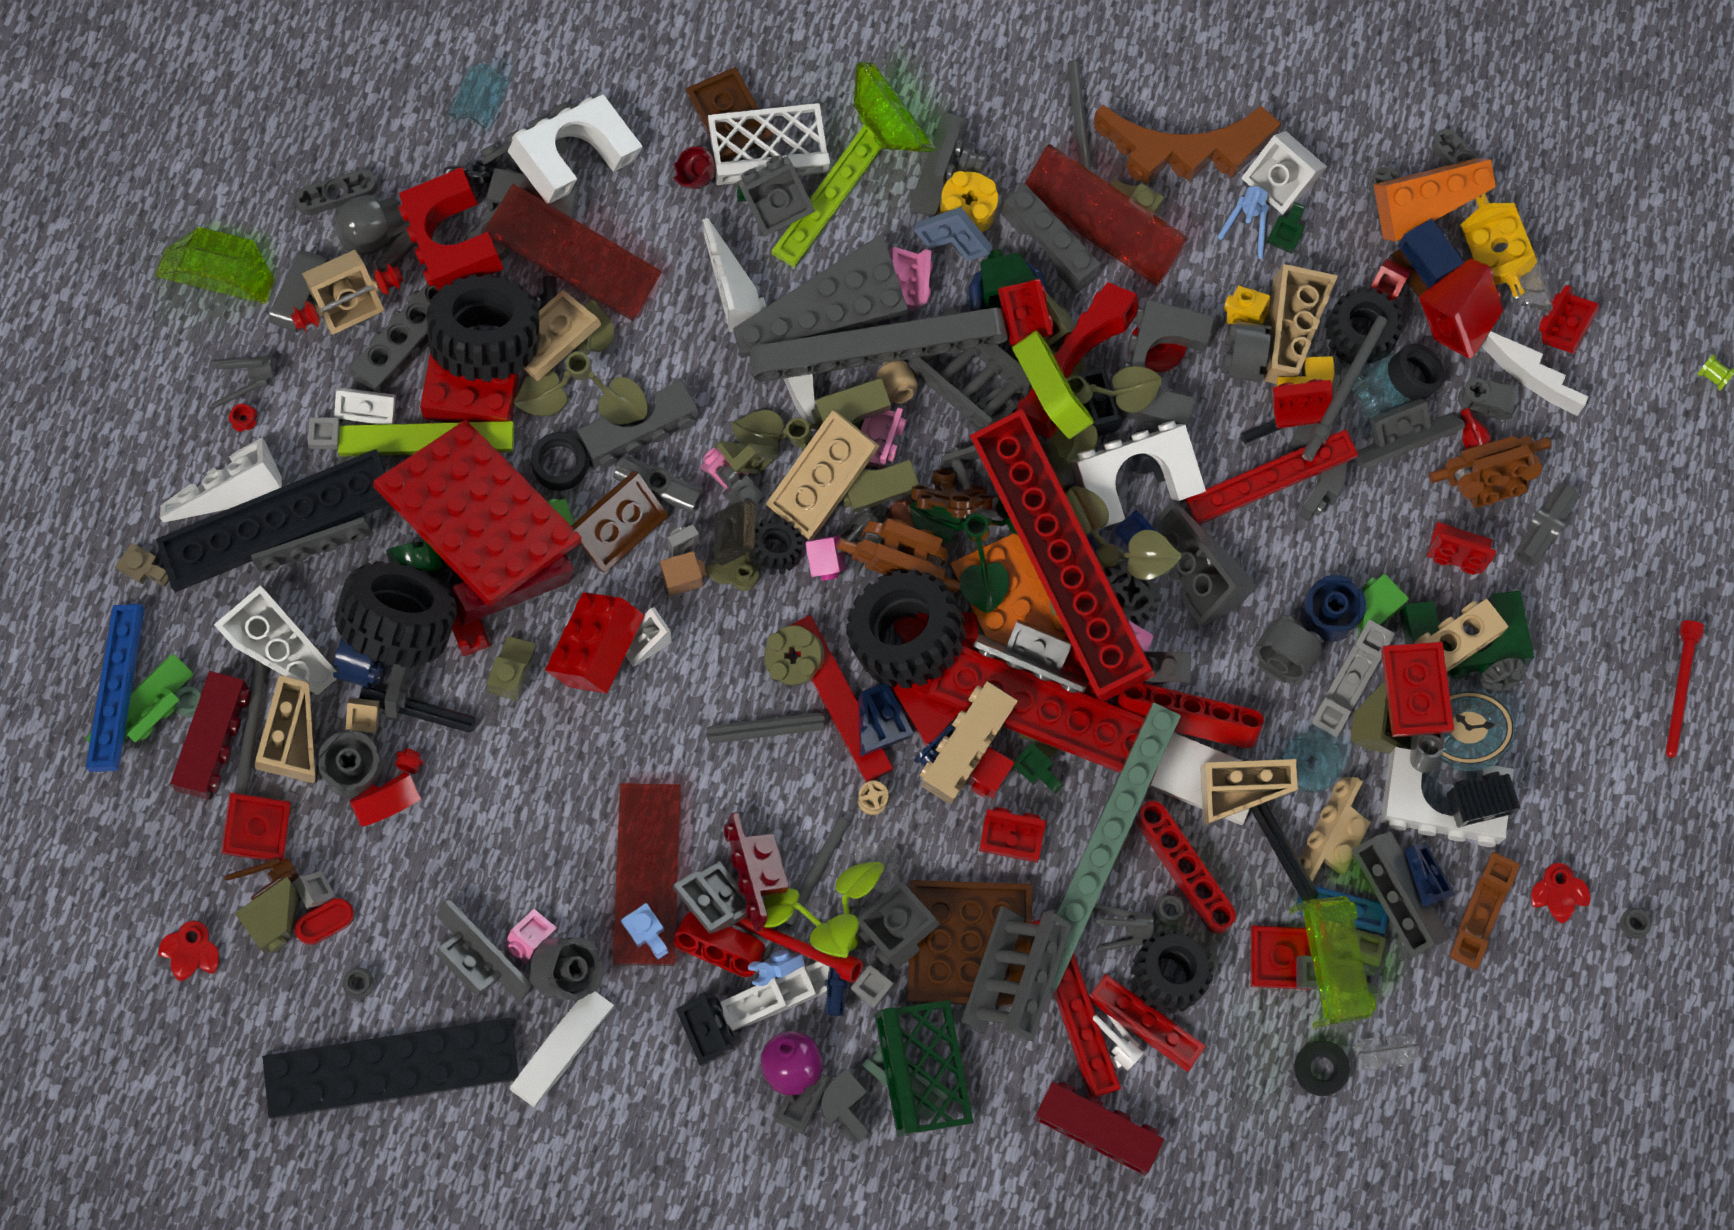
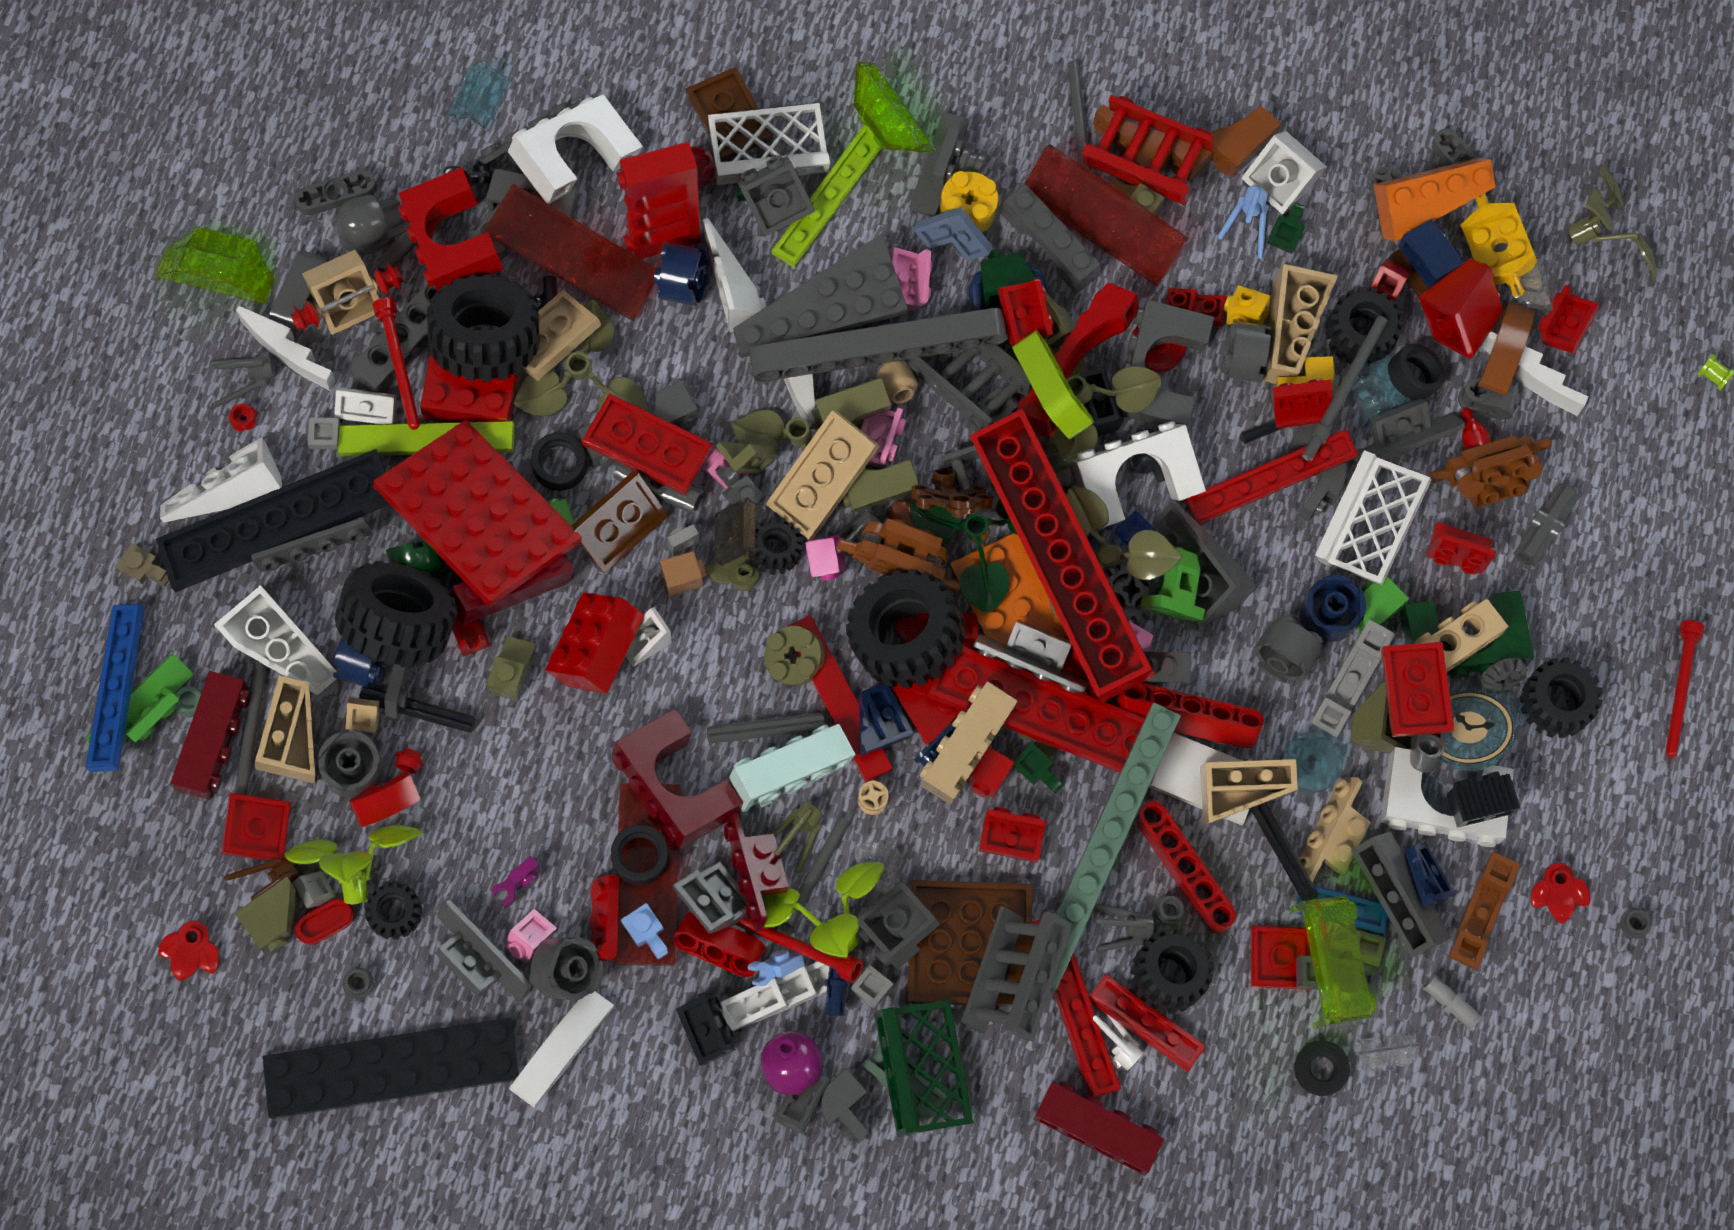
none -> white slope [236,306,335,391]
none -> lime plant [284,825,424,904]
none -> black tyre [364,881,422,940]
none -> red piece [372,297,420,430]
none -> magenta plate [491,856,541,908]
none -> red tile [581,393,713,496]
none -> red plate [589,874,619,962]
none -> black tyre [611,824,669,885]
none -> dark red arch [612,709,744,849]
none -> red fence [616,142,701,261]
none -> dark blue brick [654,243,709,306]
none -> light aqua wedge [727,724,856,819]
none -> olive plant [770,801,823,874]
none -> red fence [1082,95,1214,206]
none -> bright green tile [1140,547,1205,621]
none -> red slope [1165,288,1227,326]
none -> white fence [1315,450,1431,585]
none -> light grey pin [1423,974,1483,1030]
none -> dark orange slope [1478,300,1535,396]
none -> black tyre [1520,657,1603,738]
none -> olive plant [1568,163,1656,283]

